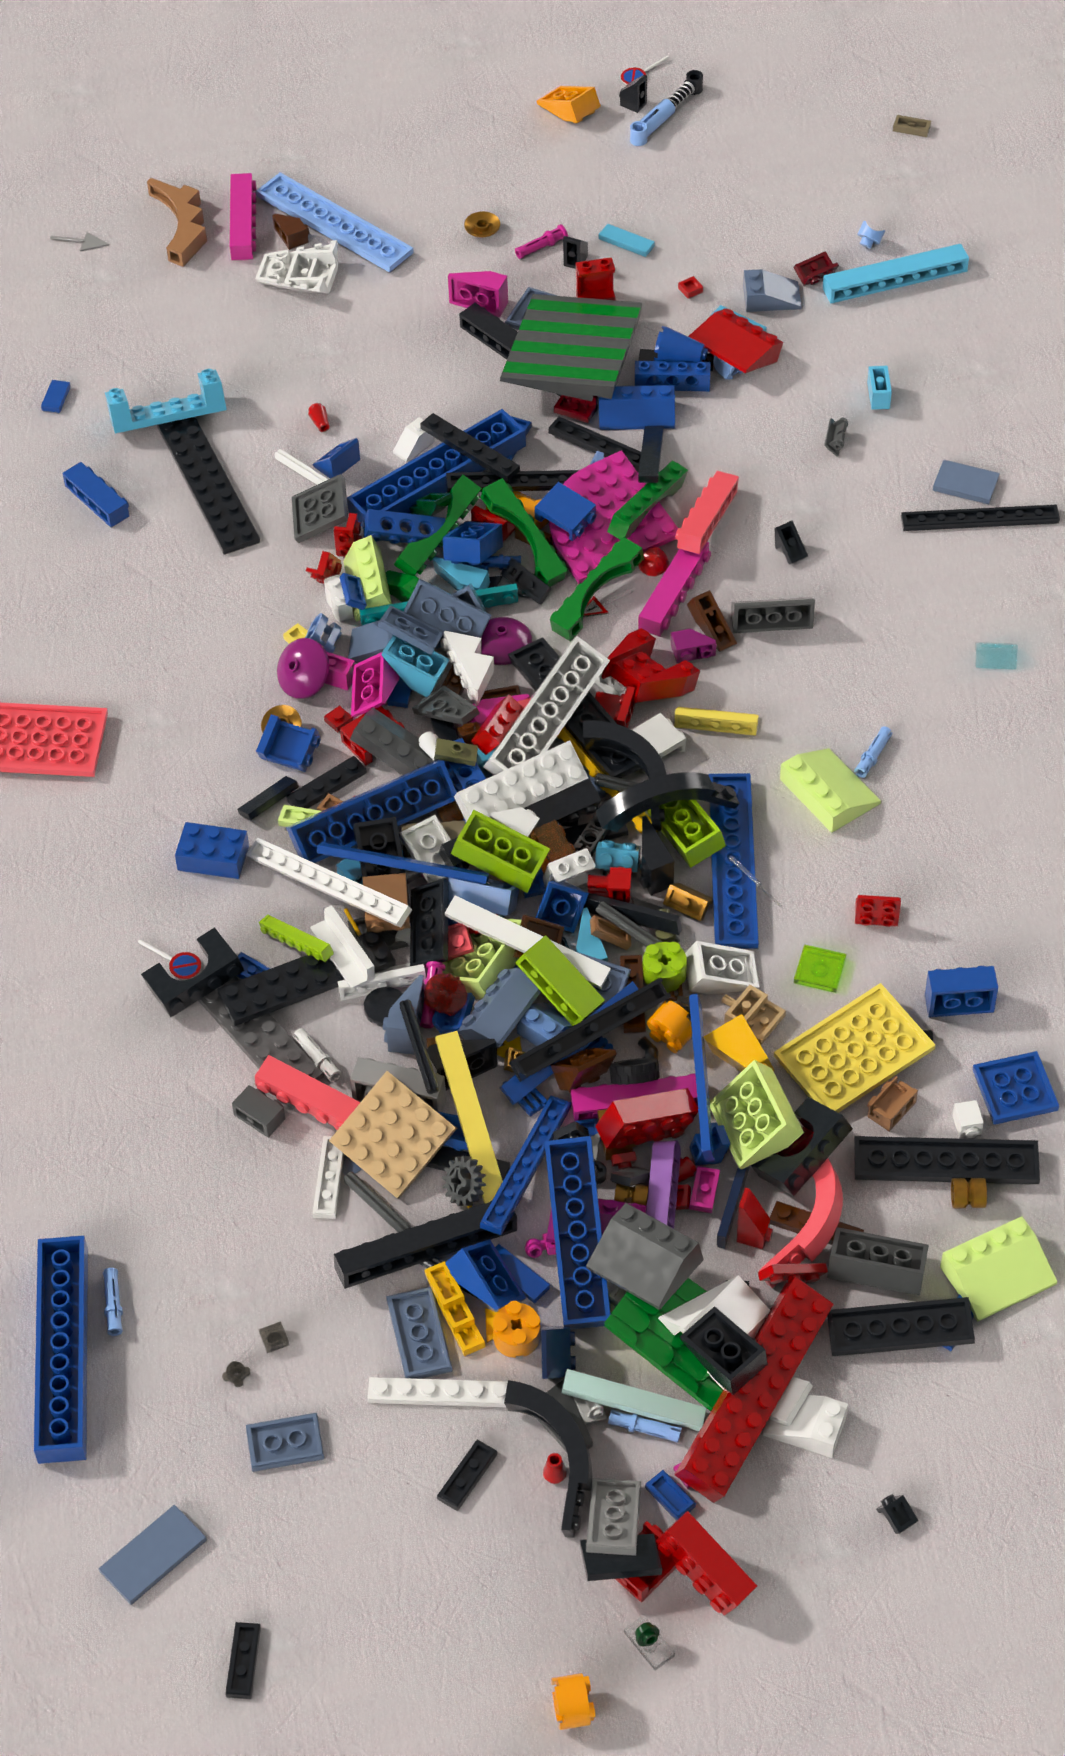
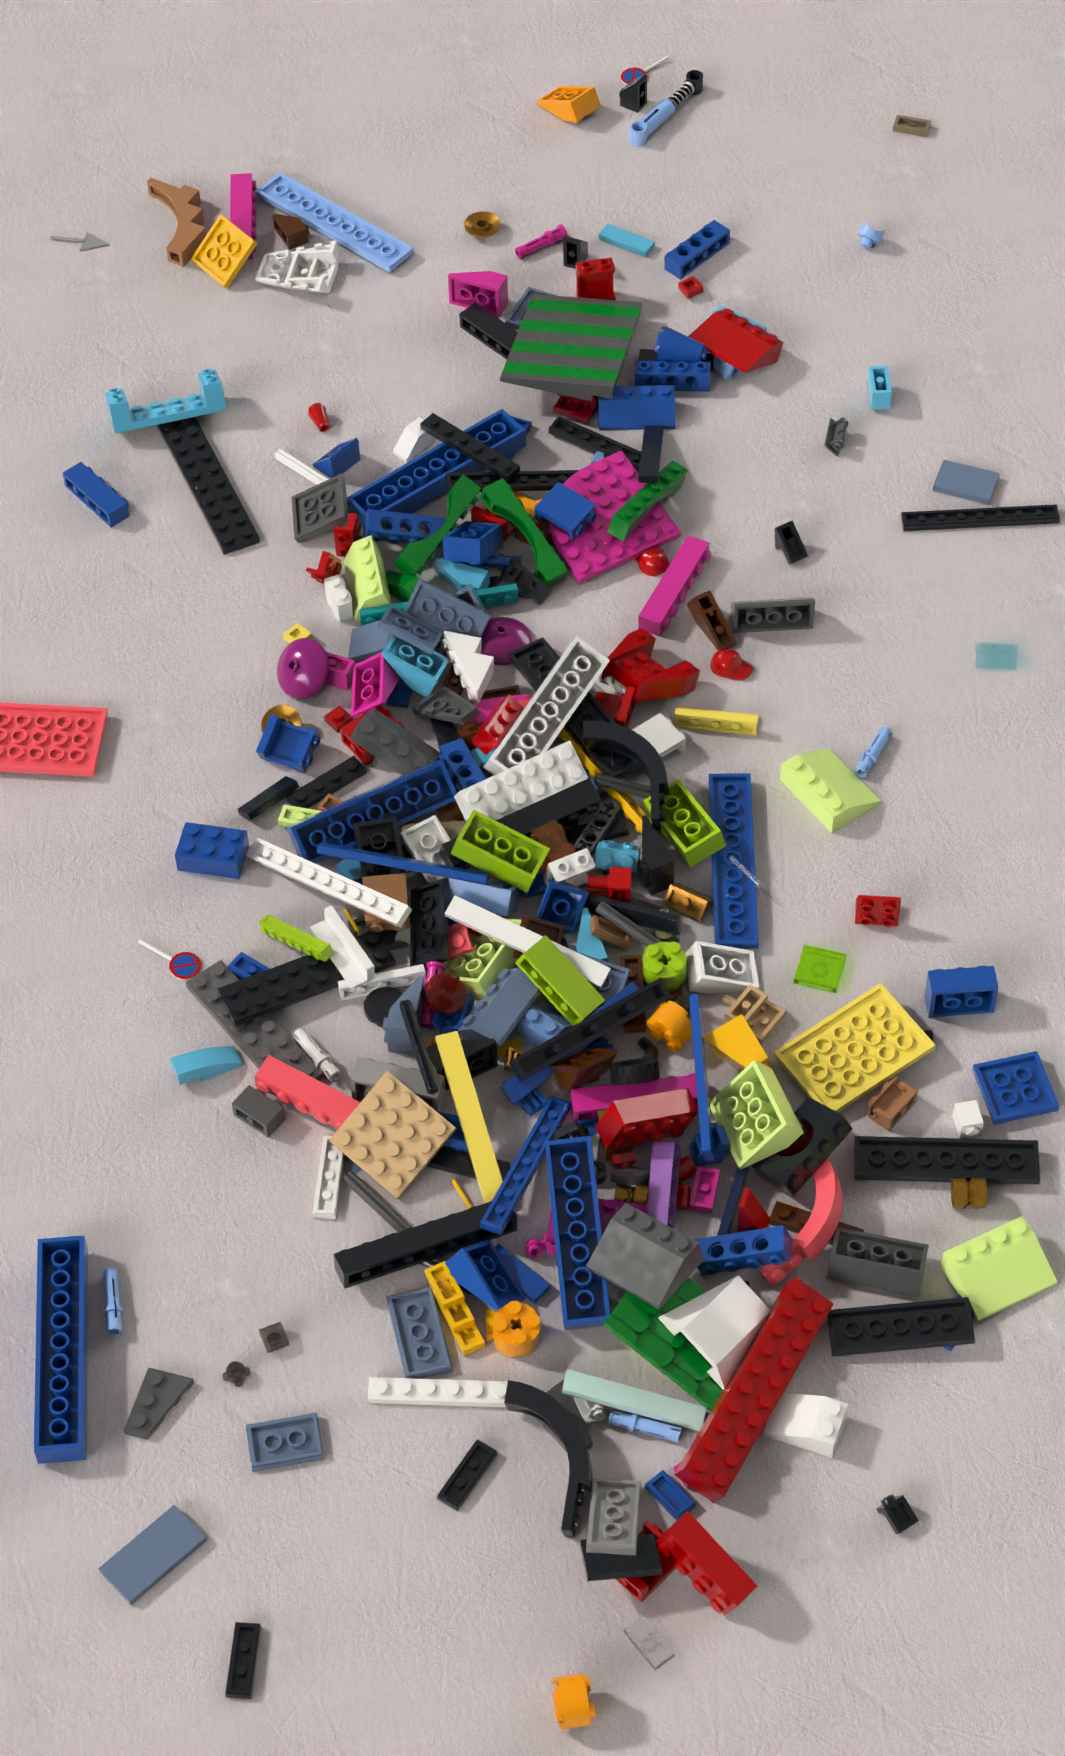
blue tile [41,380,71,413] -> none
black arch [141,927,245,1018] -> none
medium blue brick [305,613,342,653] -> none
blue plate [339,573,367,610] -> none
dark green slope [409,493,452,516] -> none
white cone [419,732,439,761] -> none
olive plate [434,738,478,766] -> none
dark grey gear [442,1156,486,1206] -> none
white slope [490,807,540,837] -> none
dark blue slope [541,1326,576,1379] -> none
red cone [543,1453,567,1484] -> none
green arch [550,537,644,642] -> none
clear piece [584,588,634,617] -> none
black arch [595,772,740,832] -> none
dark green plate [635,1622,660,1647] -> none
magenta slope [671,629,716,663] -> none
coral brick [675,471,739,554] -> none
black slope [680,1306,768,1395] -> none
sand blue slope [743,269,802,312] -> none
red plate [758,1263,828,1284] -> none
white tile [769,1377,813,1426] -> none
dark red bracket [793,251,839,286] -> none
medium azure brick [823,243,969,304] -> none
none -> dark grey wing [124,1367,194,1440]
none -> medium azure slope [170,1046,243,1085]
none -> yellow plate [191,214,258,289]
none -> blue brick [664,220,730,280]
none -> blue brick [695,1225,791,1275]
none -> red piece [710,648,753,681]

